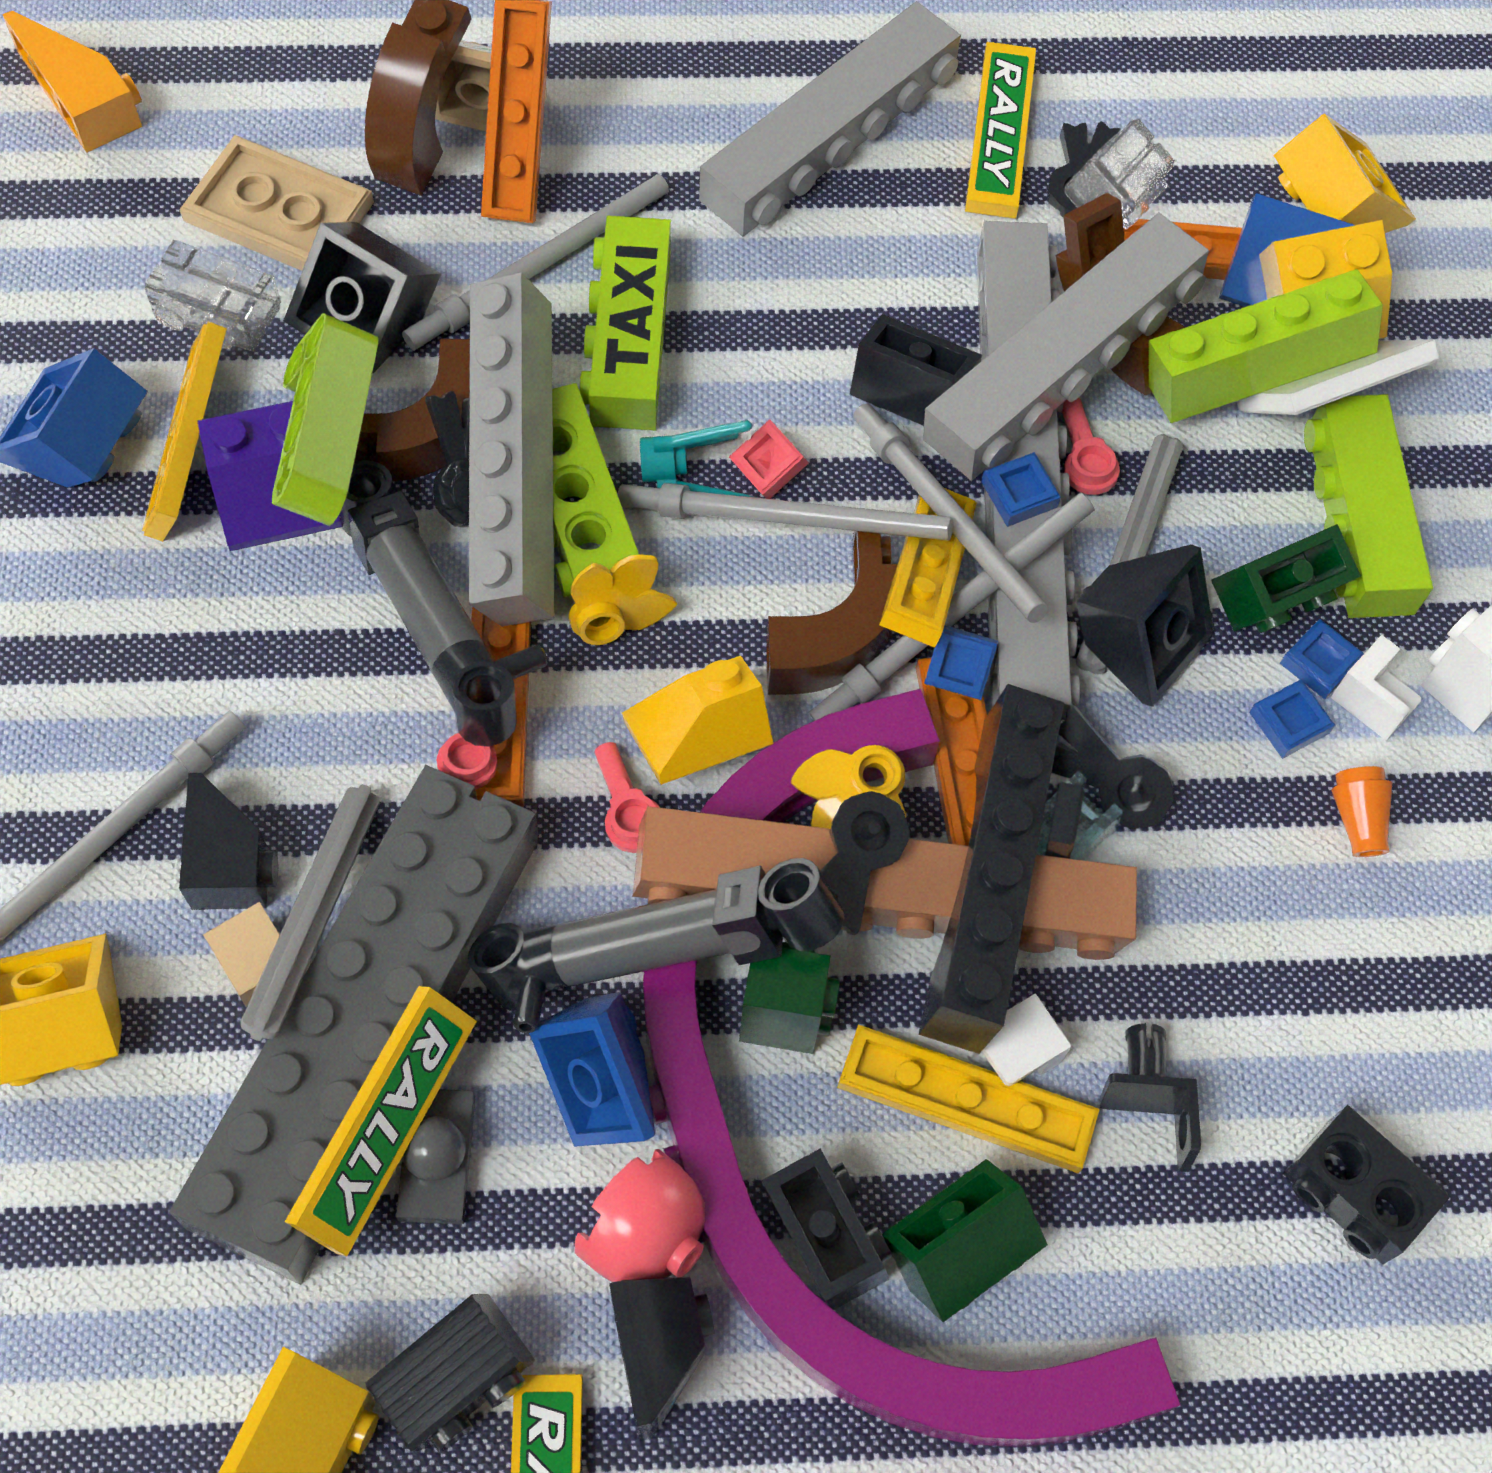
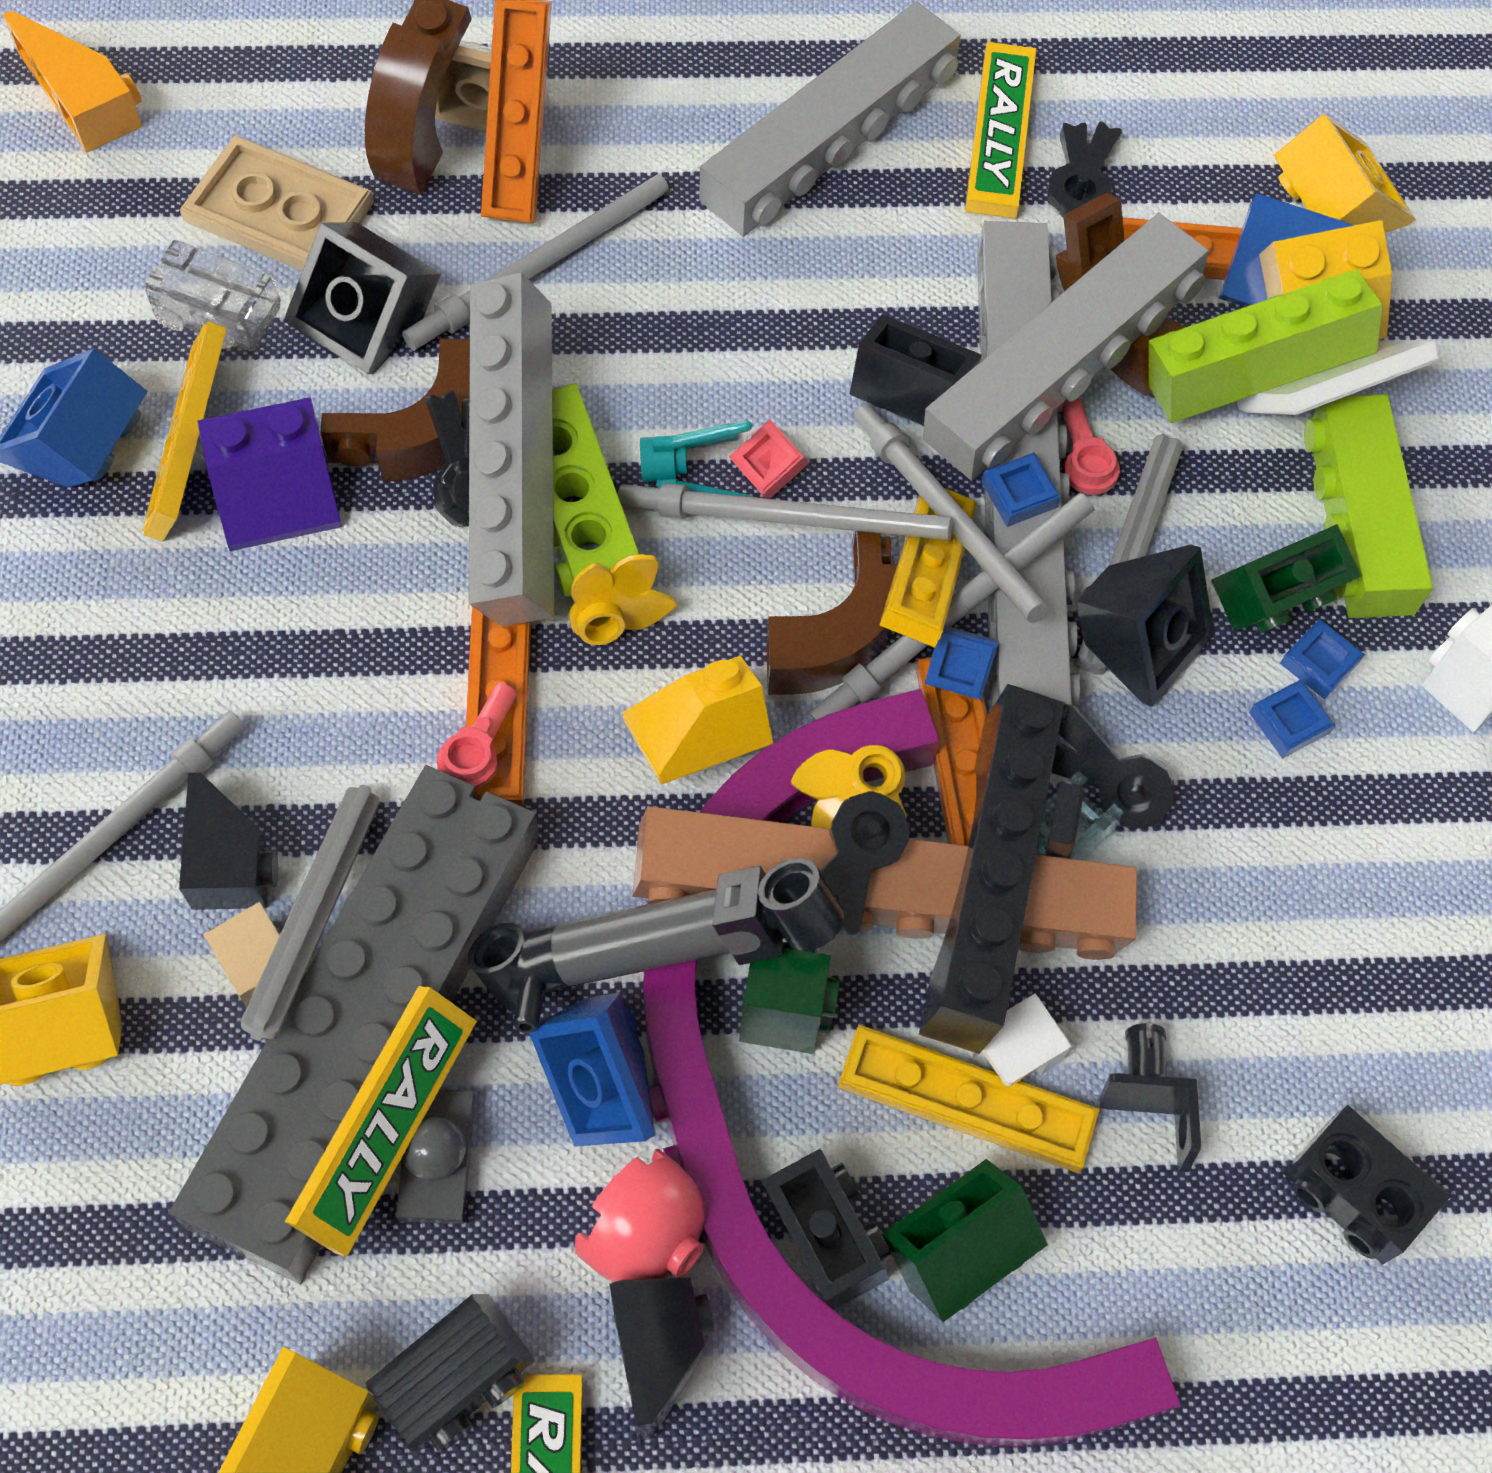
lime beam [272,314,378,526] -> none
piece [339,460,548,747] -> none
lime brick [579,215,671,431] -> none
coral plate [594,742,660,853] -> none
clear brick [1064,119,1175,230] -> none
white panel [1330,635,1421,741] -> none
orange cone [1331,766,1392,857] -> none

